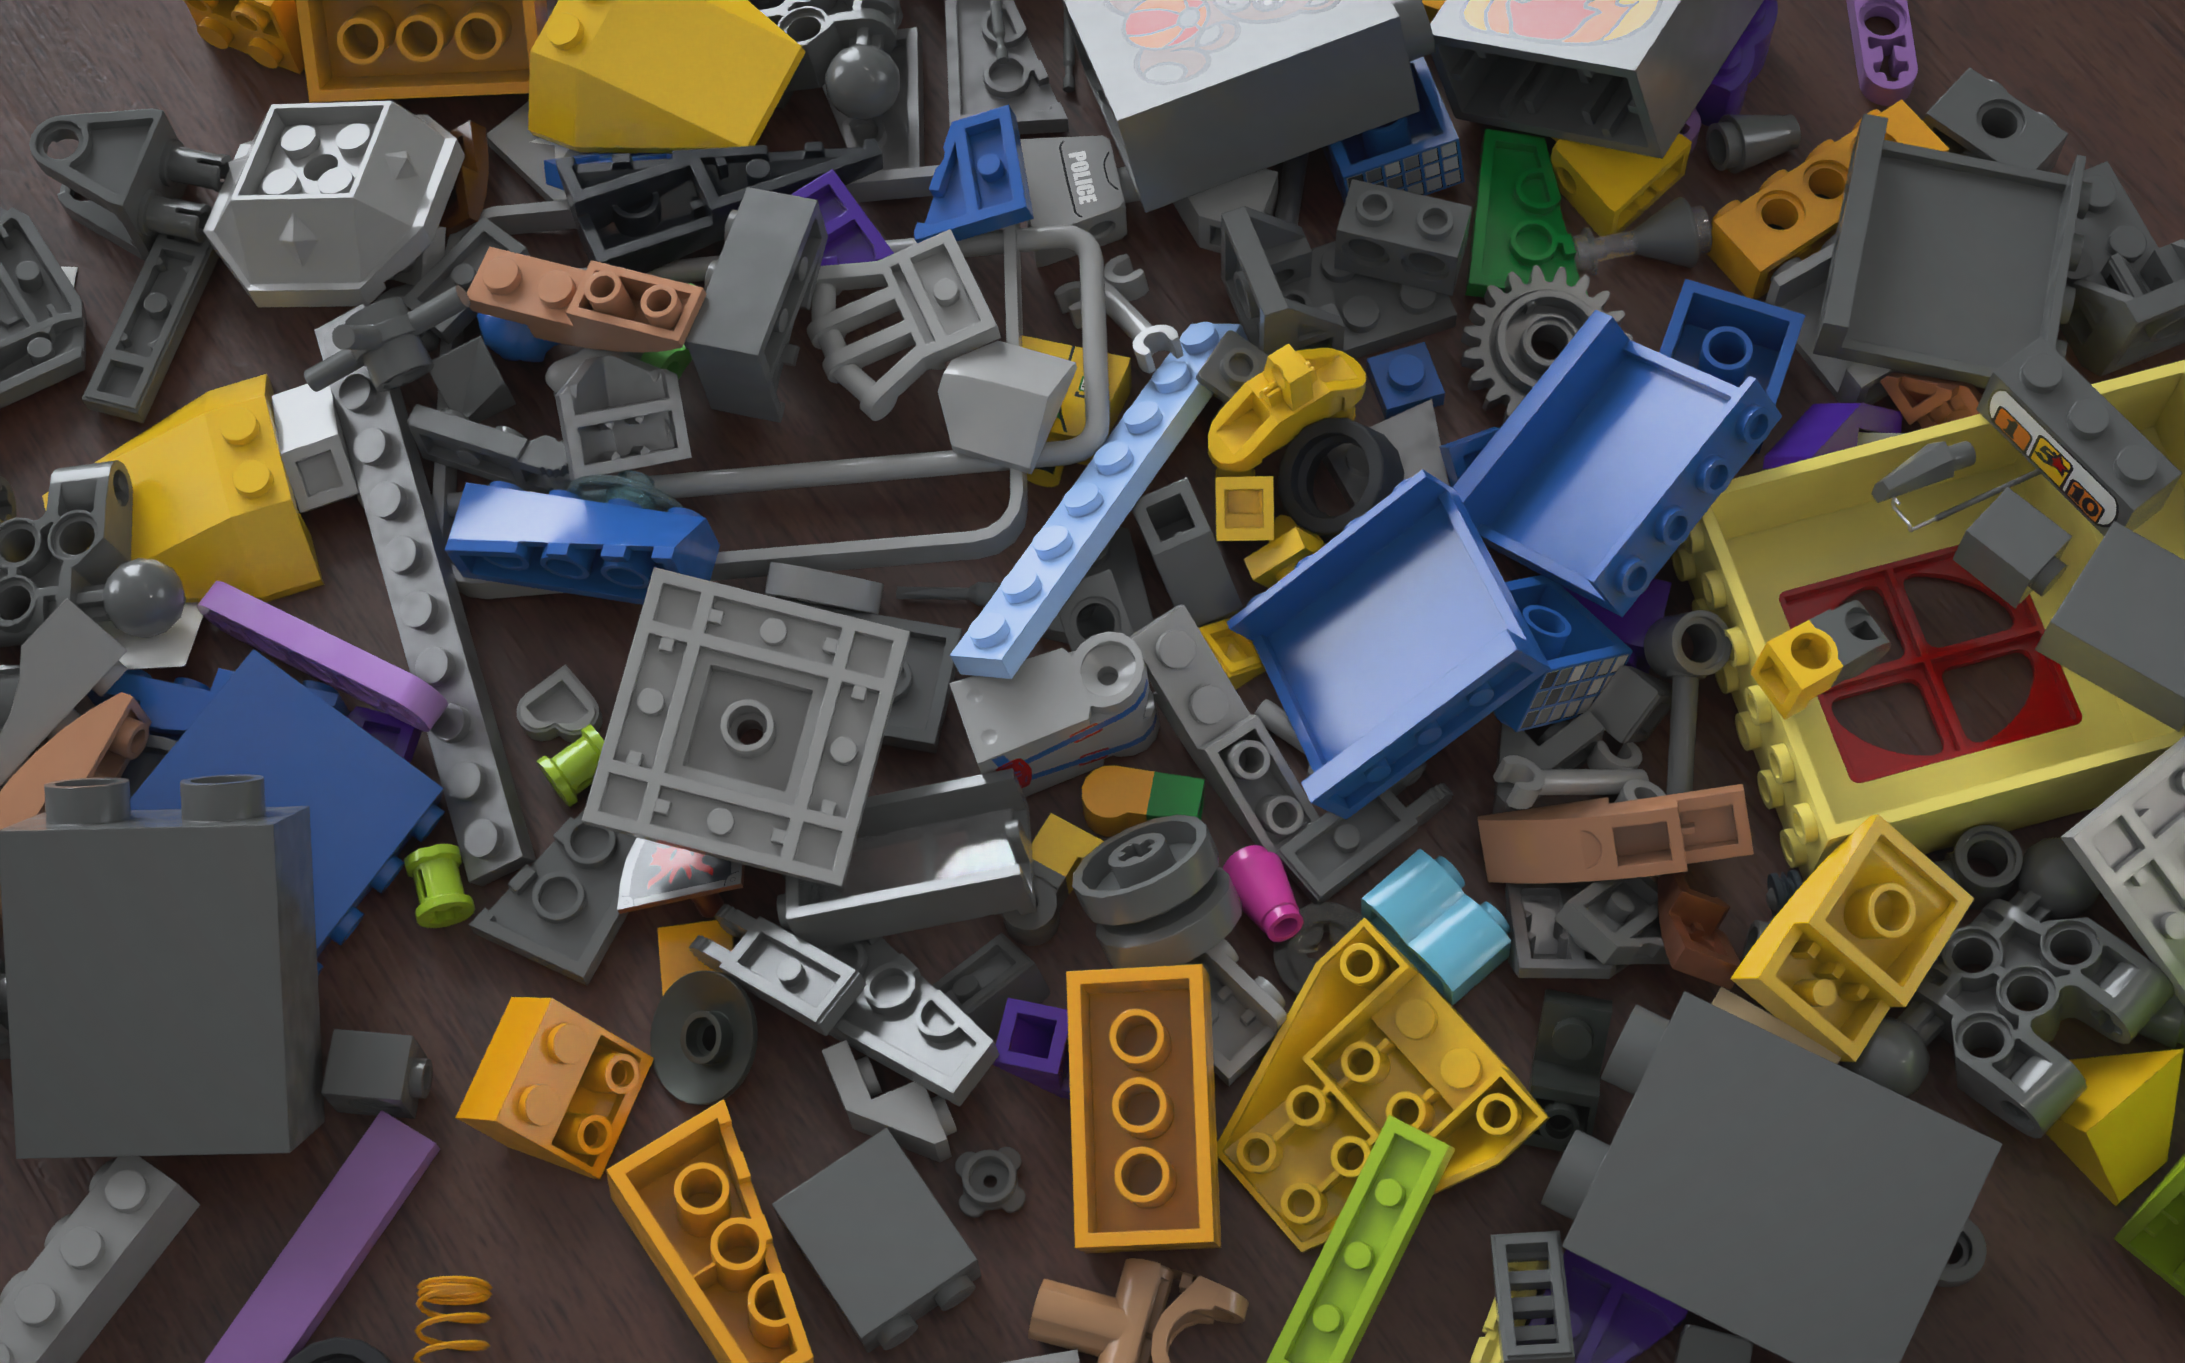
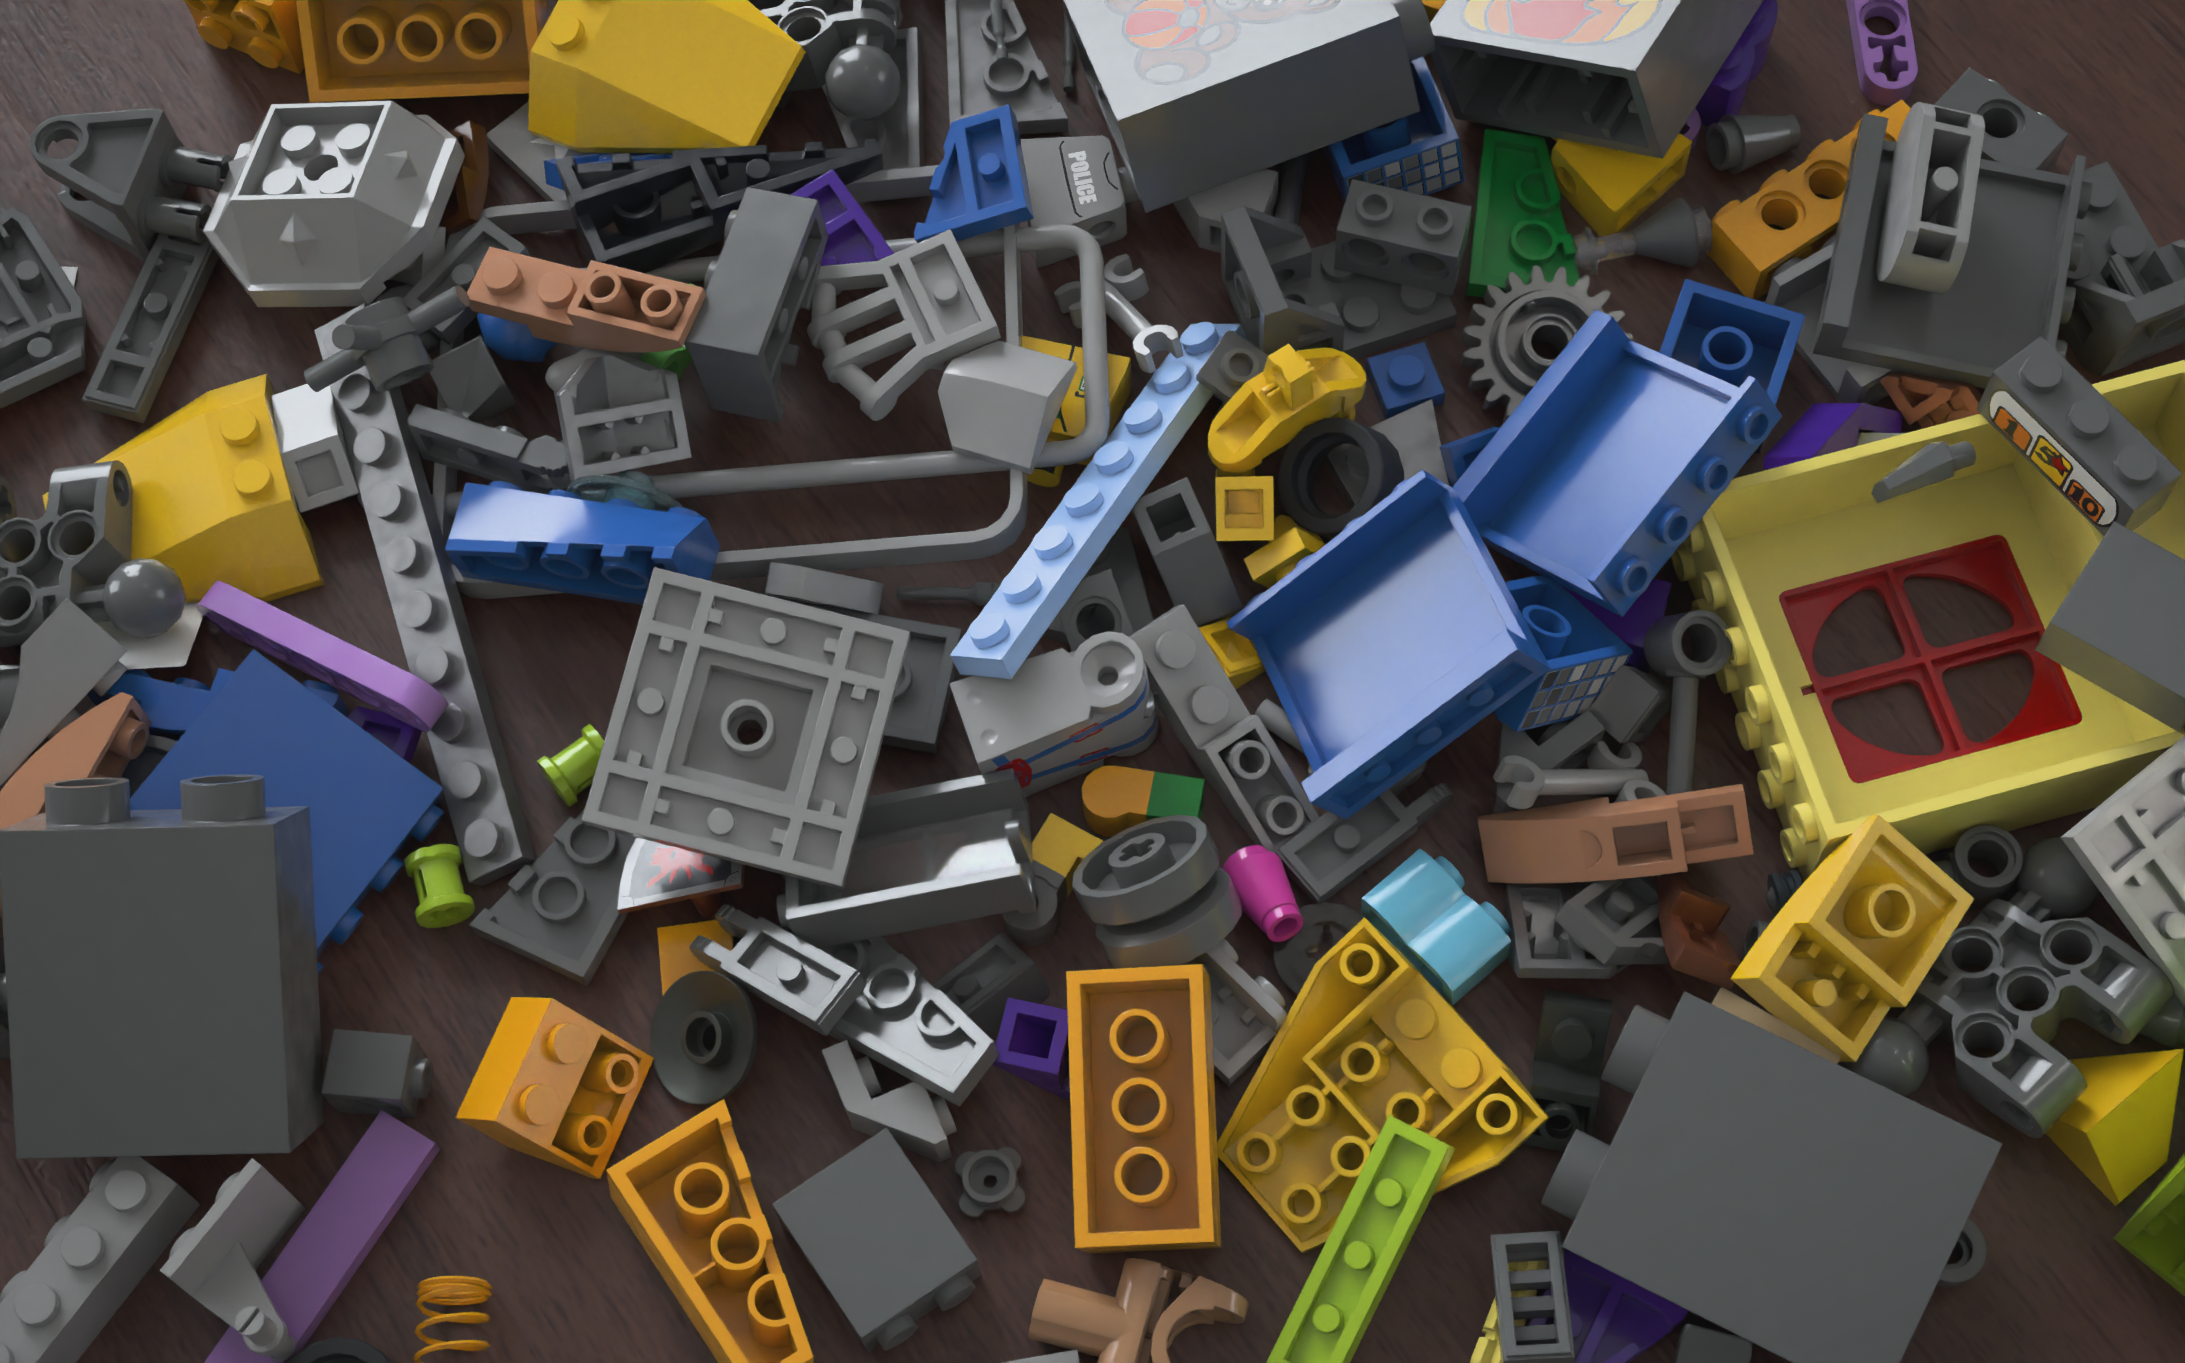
light grey tile [517,664,603,743] -> none
yellow leg [1750,600,1892,720] -> none
dark grey piece [1891,469,2041,532] -> none
dark grey brick [1952,487,2072,609] -> none
none -> light grey plate [160,1159,306,1362]
none -> light grey brick [1876,102,1985,295]

